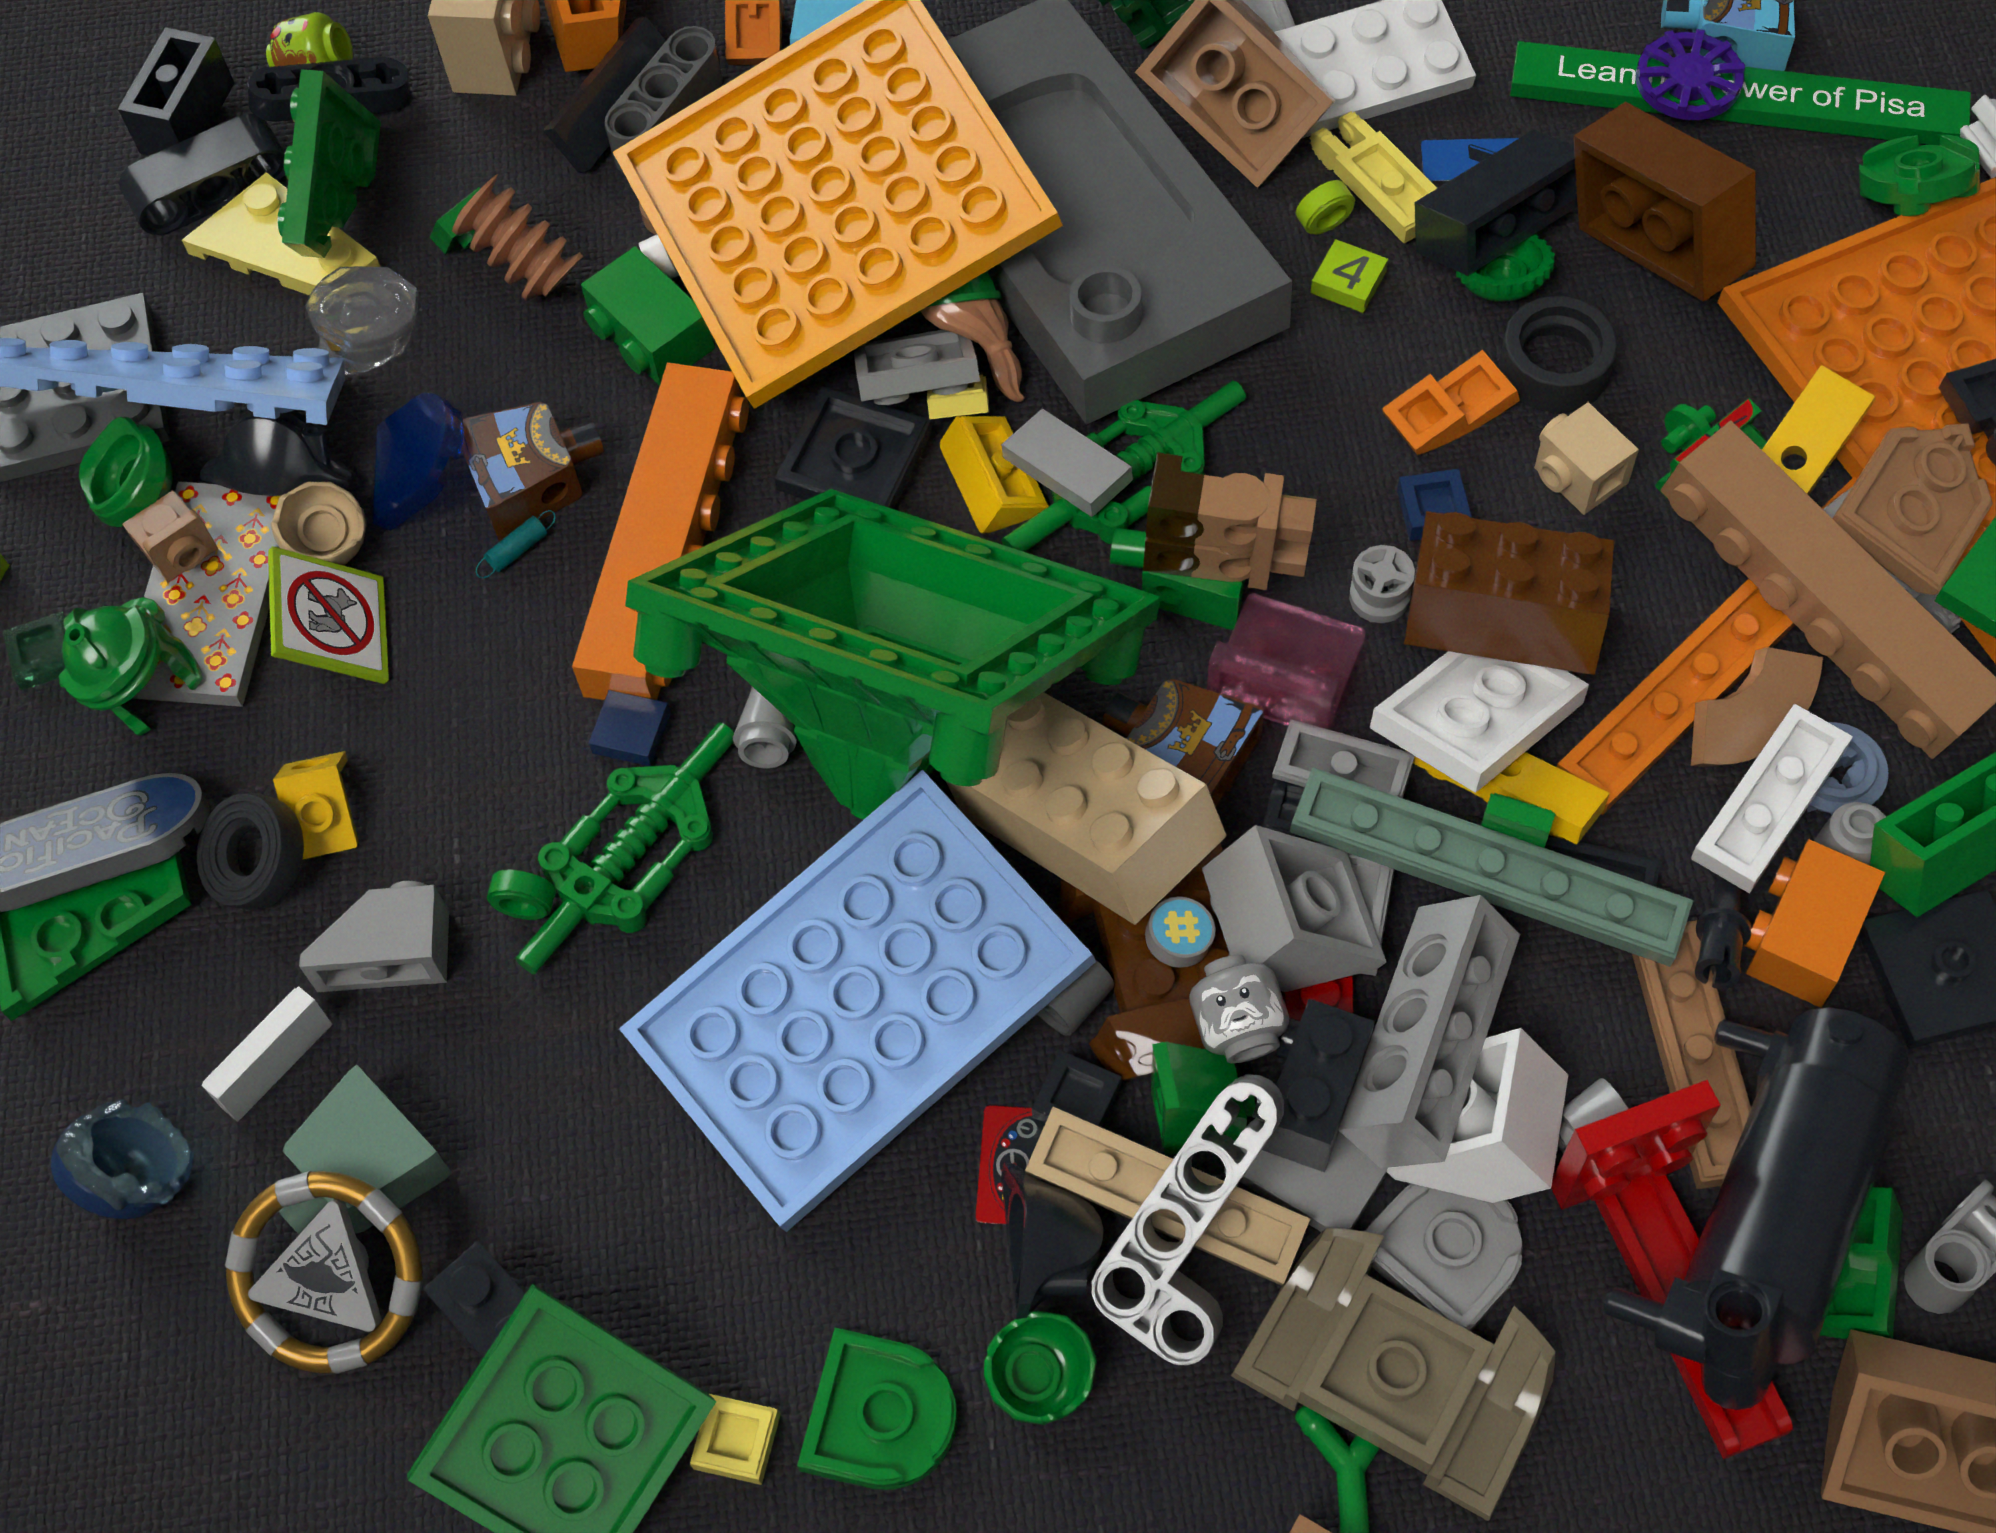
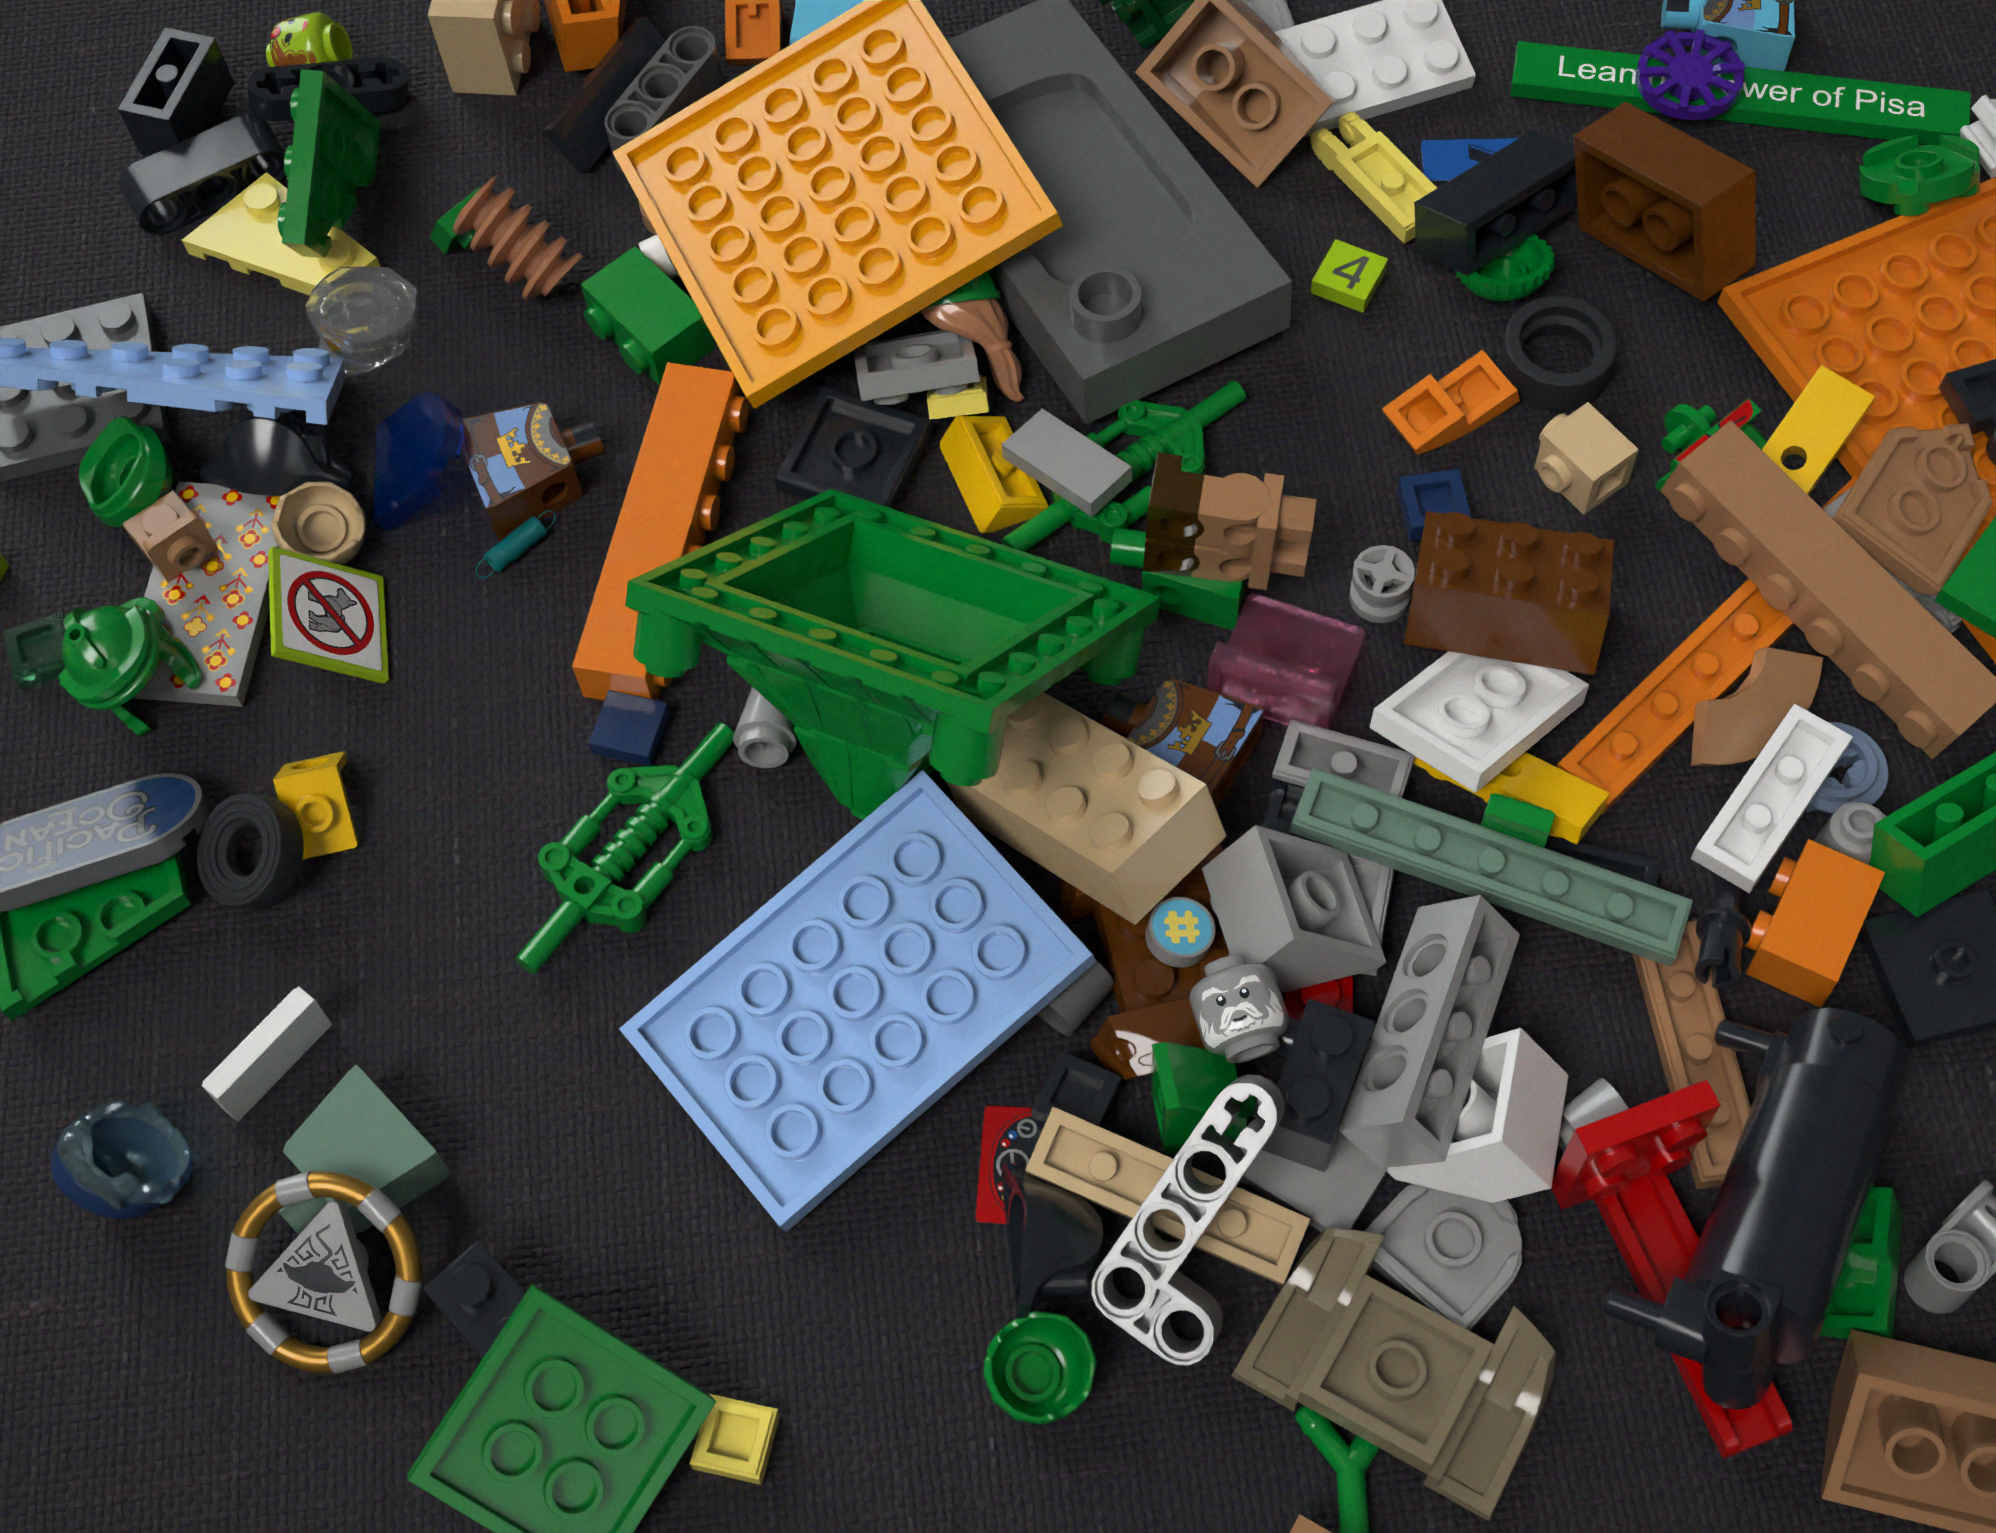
light grey slope [299,881,449,992] -> none
green tile [487,870,556,920] -> none
green tile [797,1328,958,1490] -> none
lime tile [1295,180,1355,234] -> none

